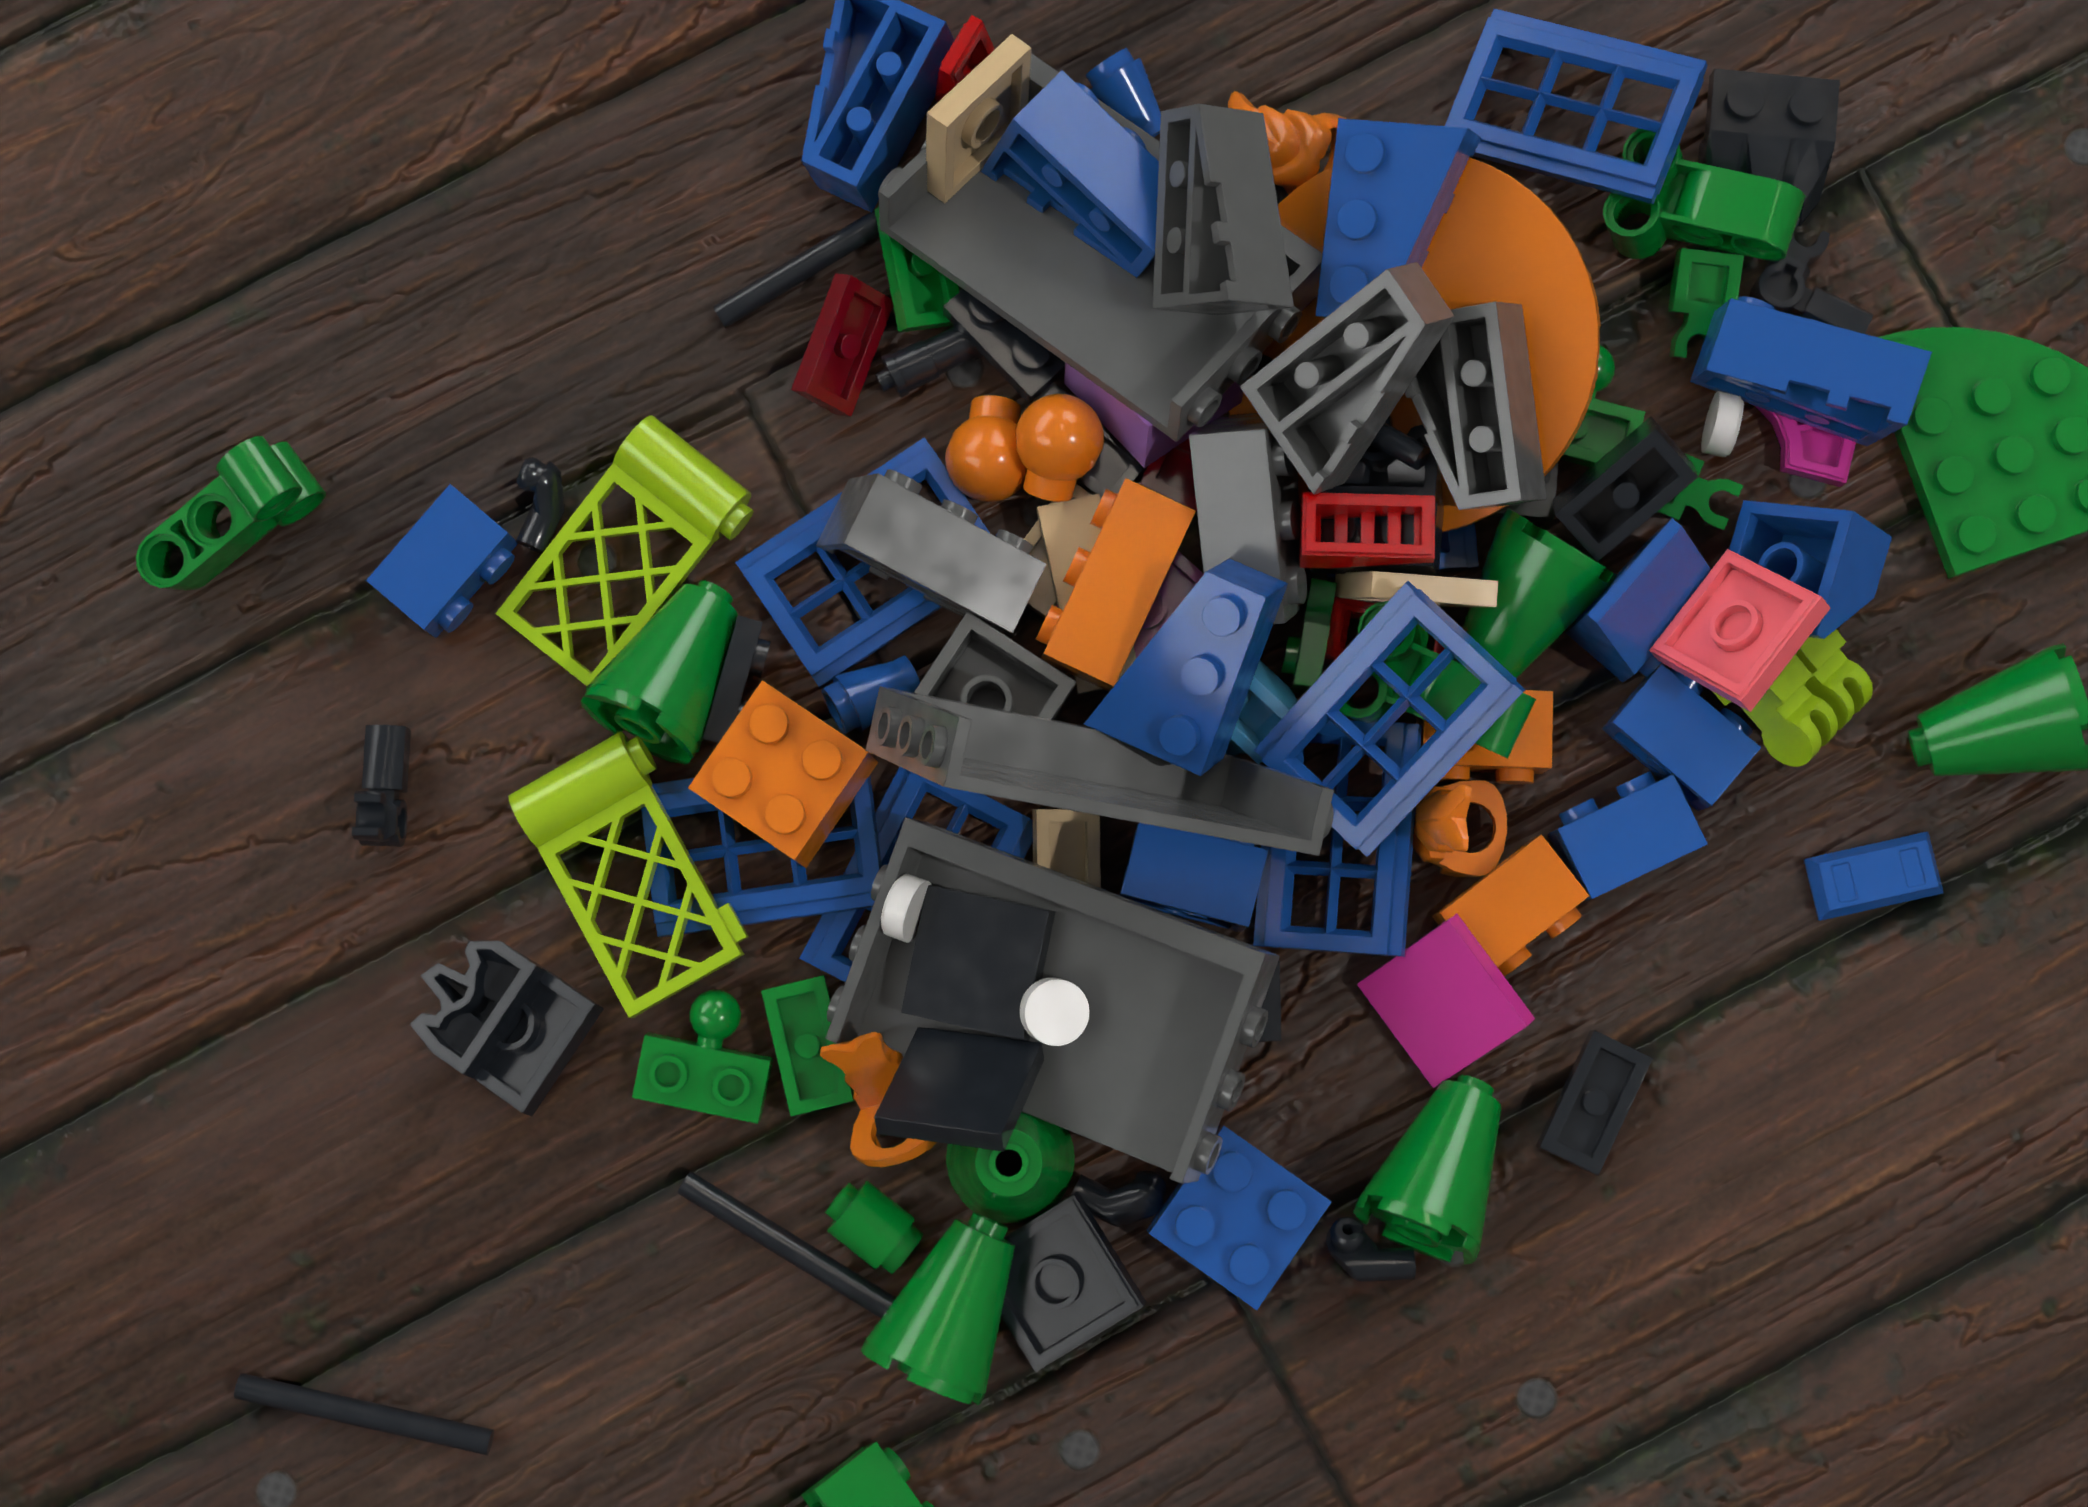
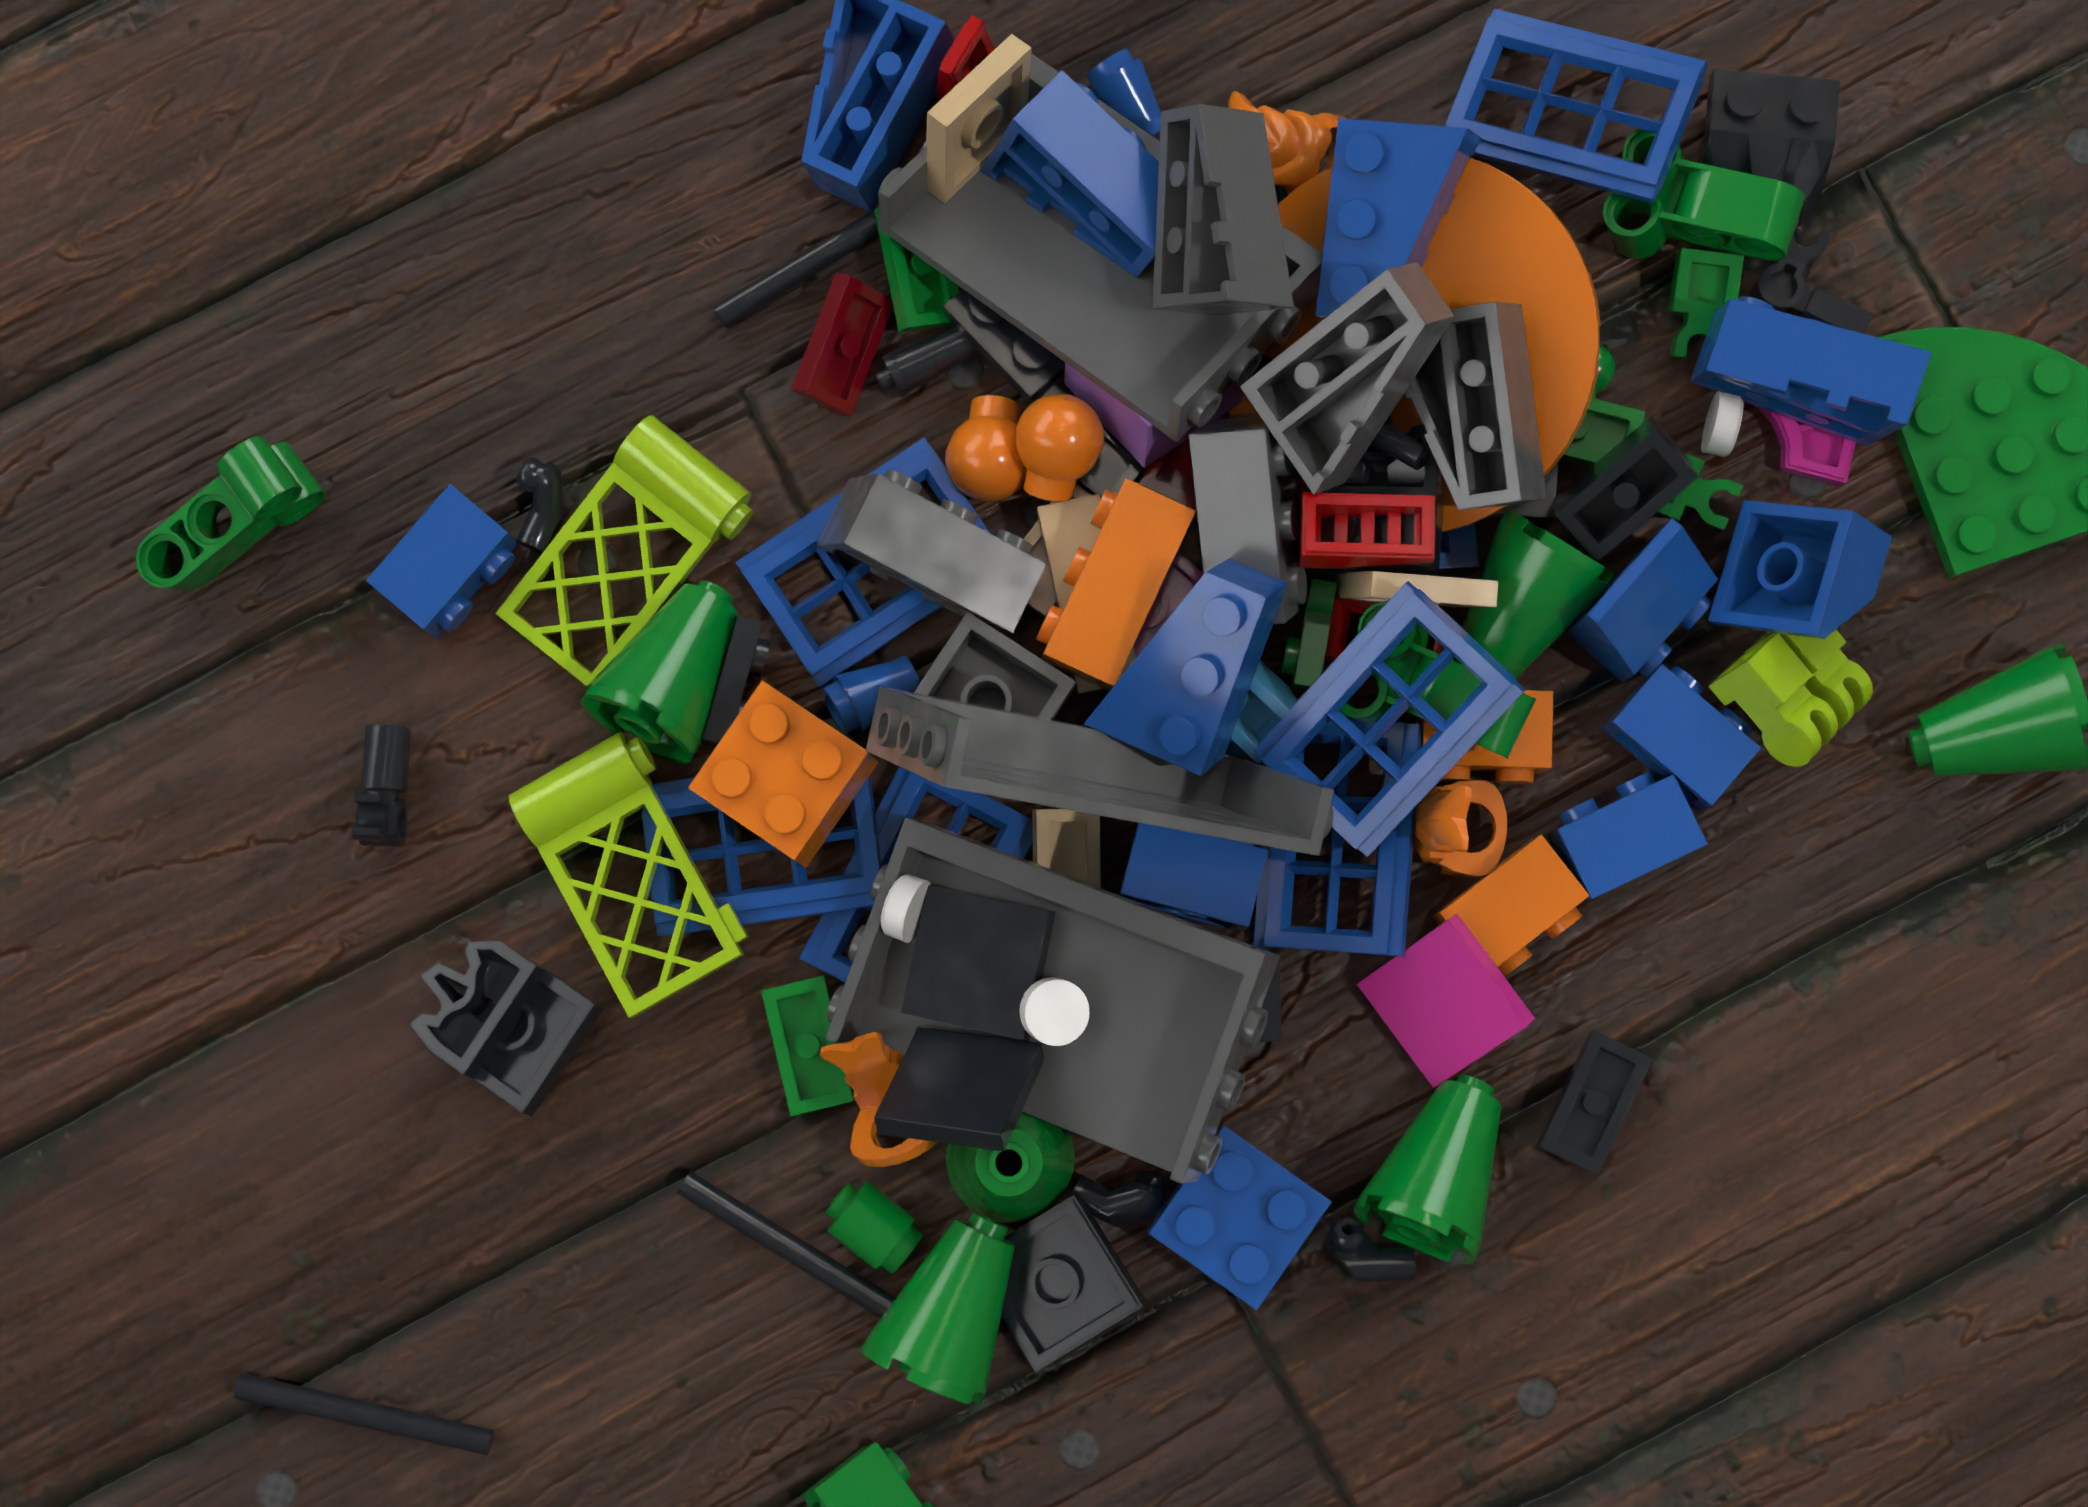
green plate [632,989,773,1124] -> none
coral tile [1649,549,1831,712] -> none
blue tile [1803,831,1944,921] -> none

